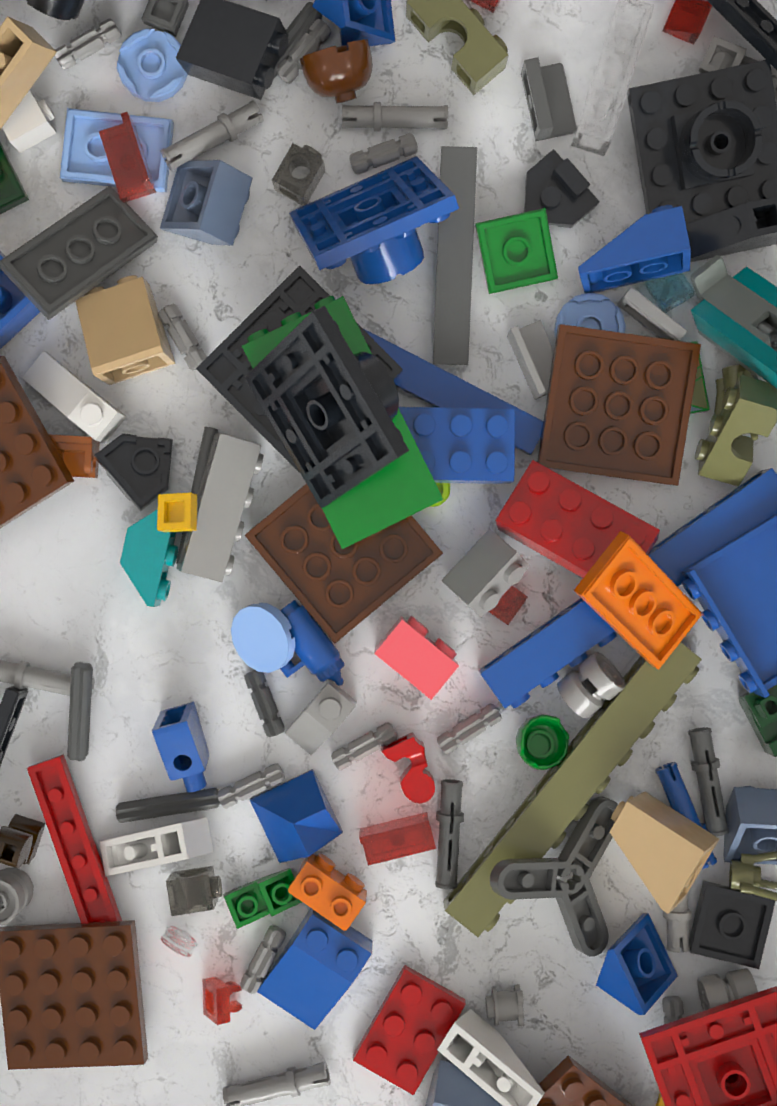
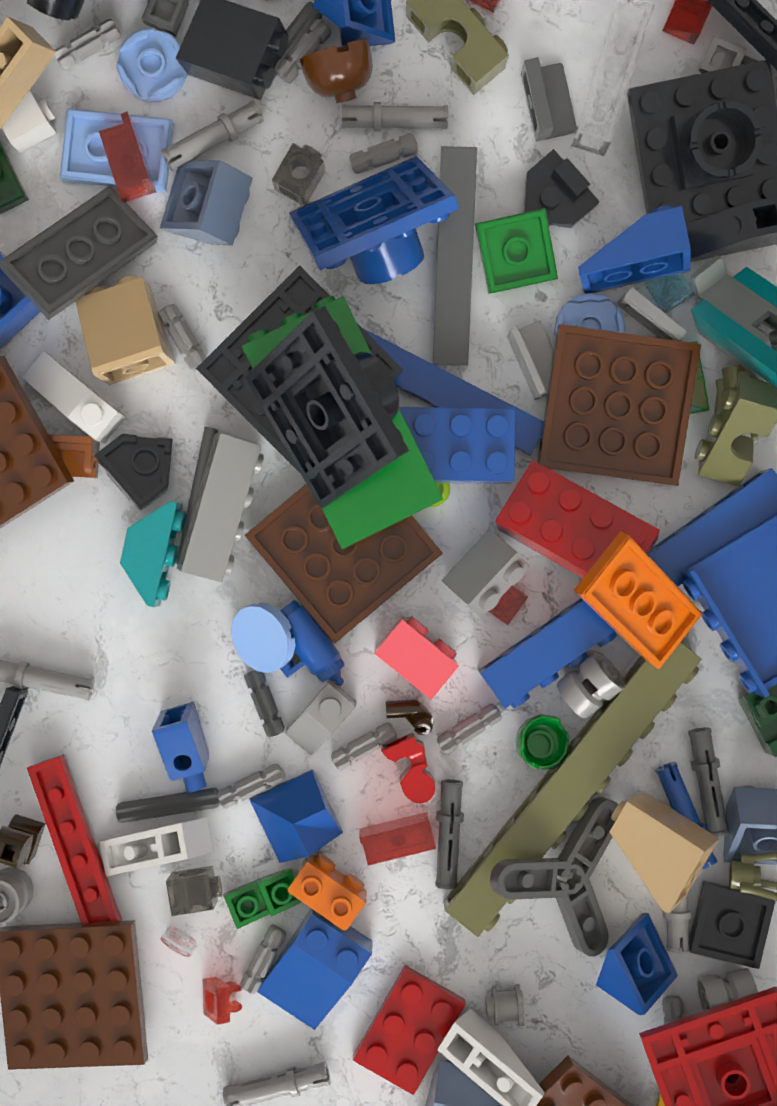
dark grey axle [67,662,93,761] -> none
yellow plate [157,492,197,532] -> none
none -> dark brown arm [386,699,434,735]

